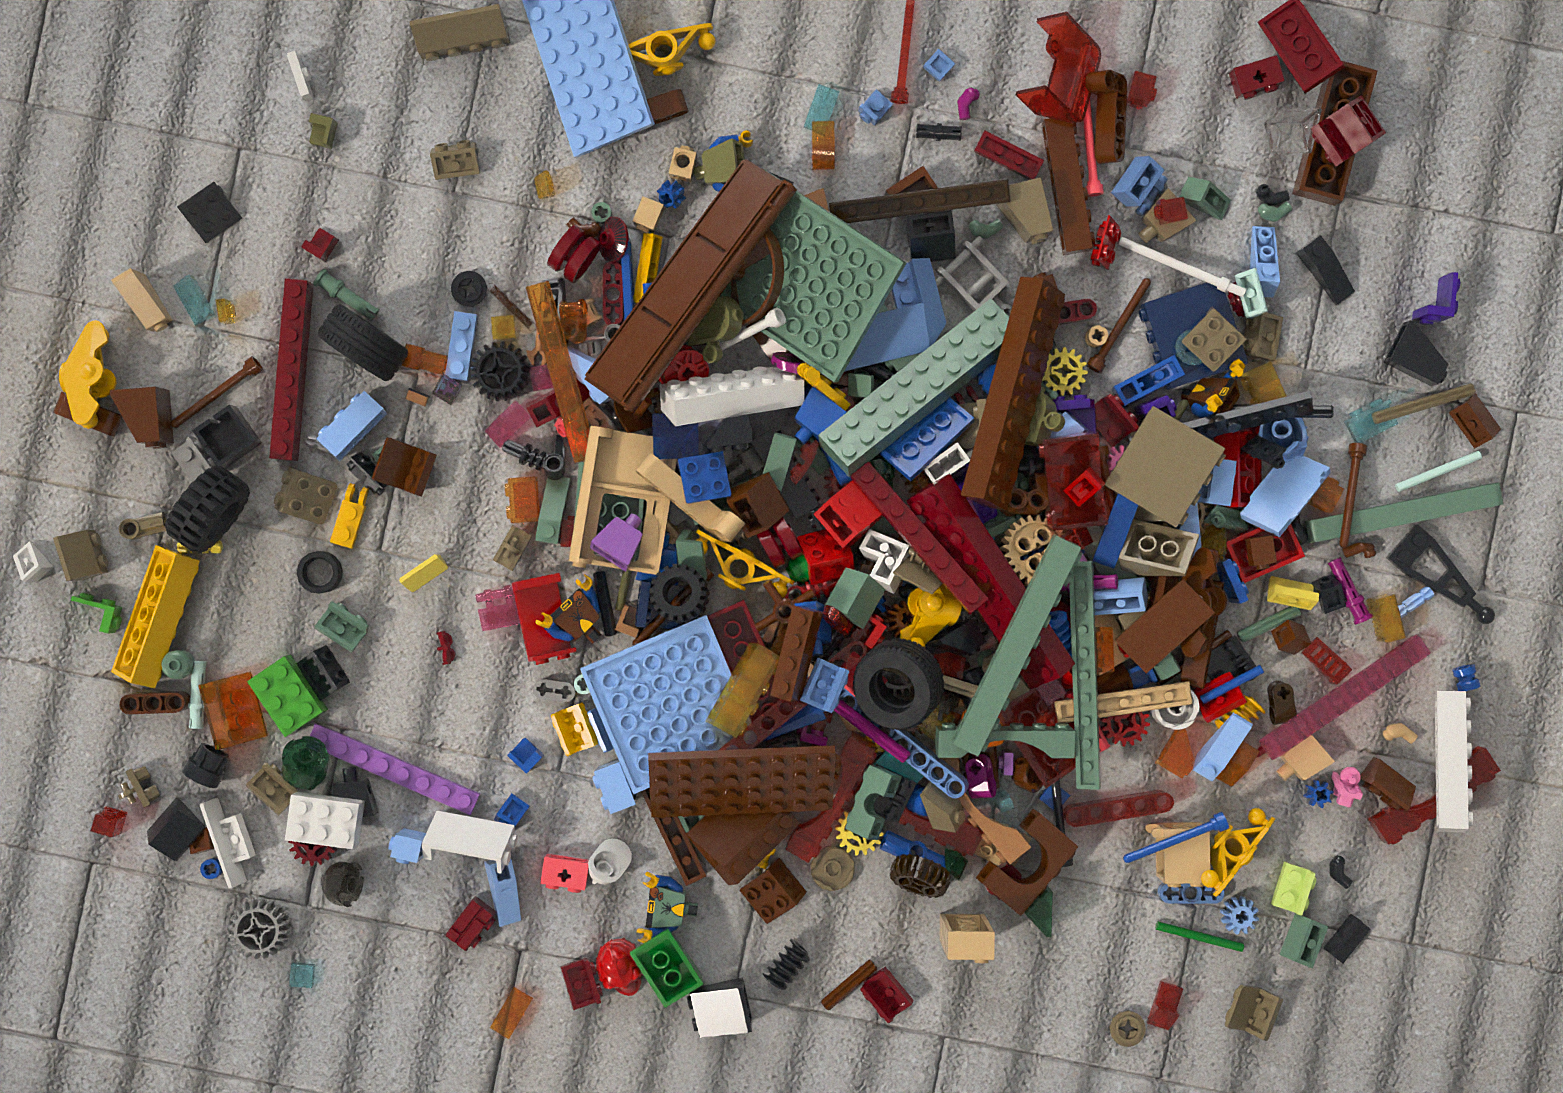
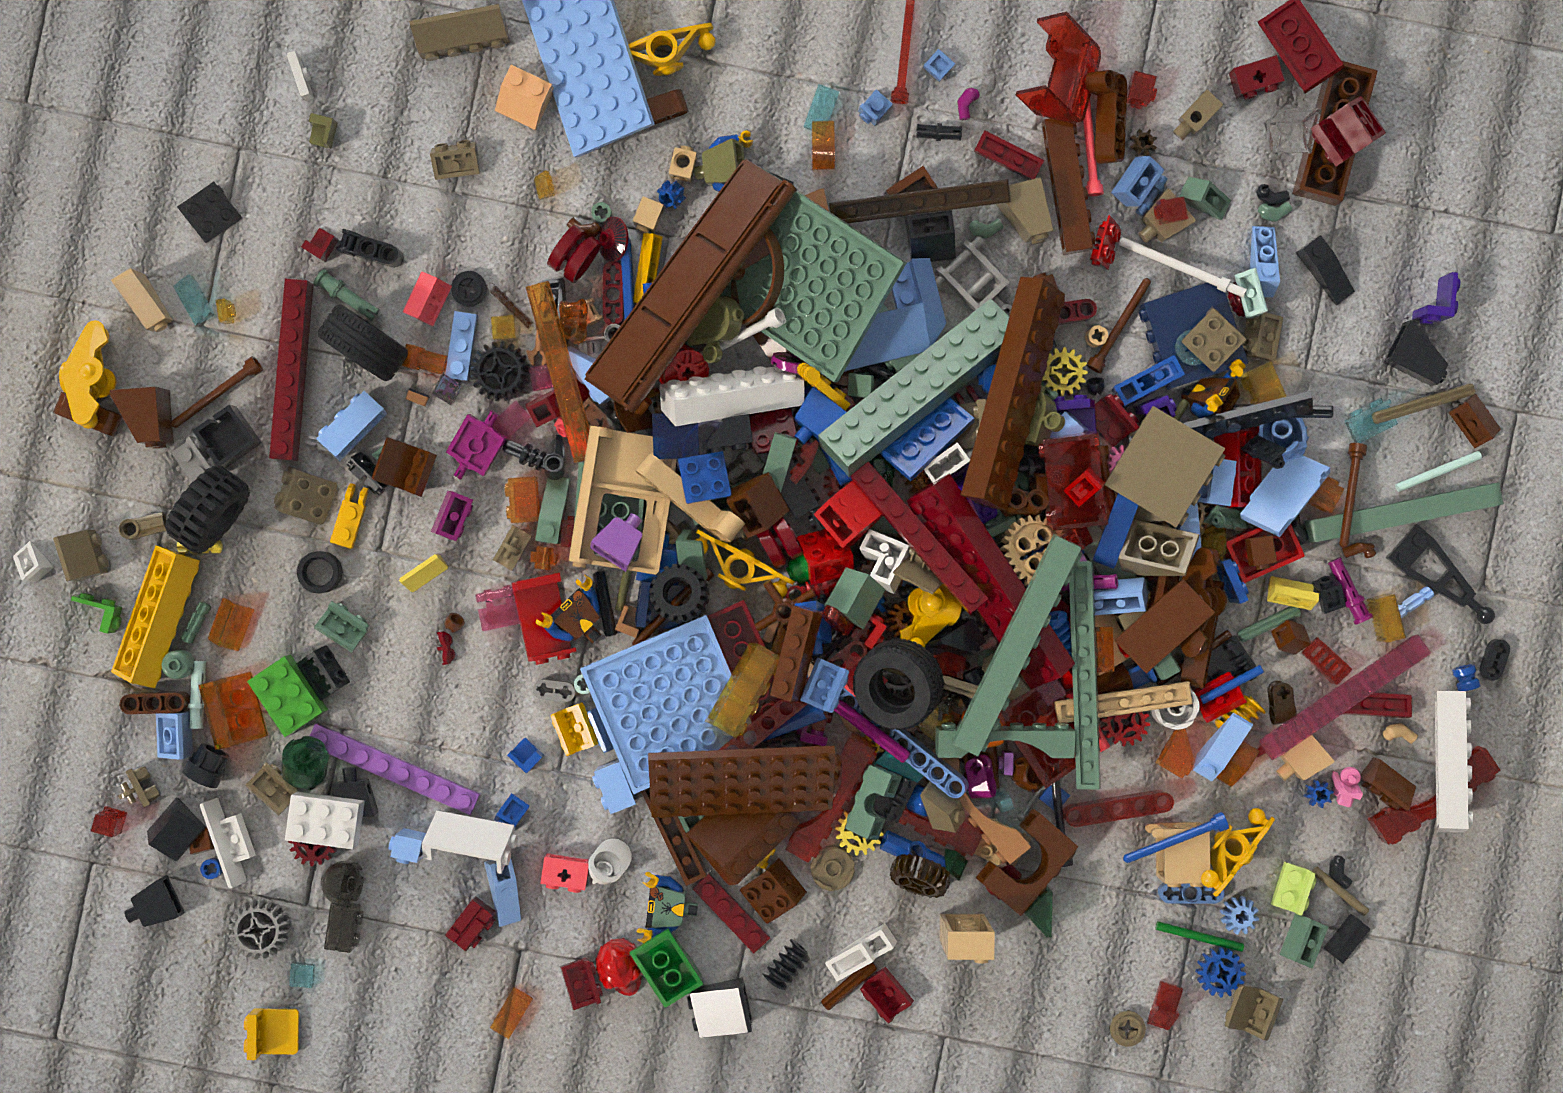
none -> black torso [124,875,185,927]
none -> light blue slope [156,711,193,760]
none -> sand green axle [180,601,211,644]
none -> clear orange panel [208,598,255,651]
none -> yellow bracket [244,1008,299,1060]
none -> clear smoke brick [324,901,364,953]
none -> black piece [336,229,404,268]
none -> coral hinge [403,272,452,326]
none -> magenta brick [431,490,473,541]
none -> reddish brown hinge [445,613,465,633]
none -> magenta plate [446,410,507,480]
none -> light nougat slope [495,65,554,131]
none -> clear orange gear [530,546,558,570]
none -> dark red plate [693,873,770,953]
none -> dark red bracket [747,407,798,454]
none -> white slope [825,923,897,981]
none -> black hinge [1086,377,1105,396]
none -> dark brown gear [1129,129,1157,157]
none -> dark tan torso [1173,89,1223,141]
none -> blue gear [1195,947,1246,998]
none -> dark tan bar [1313,866,1369,916]
none -> dark red plate [1342,691,1412,718]
none -> black beam [1479,639,1510,681]

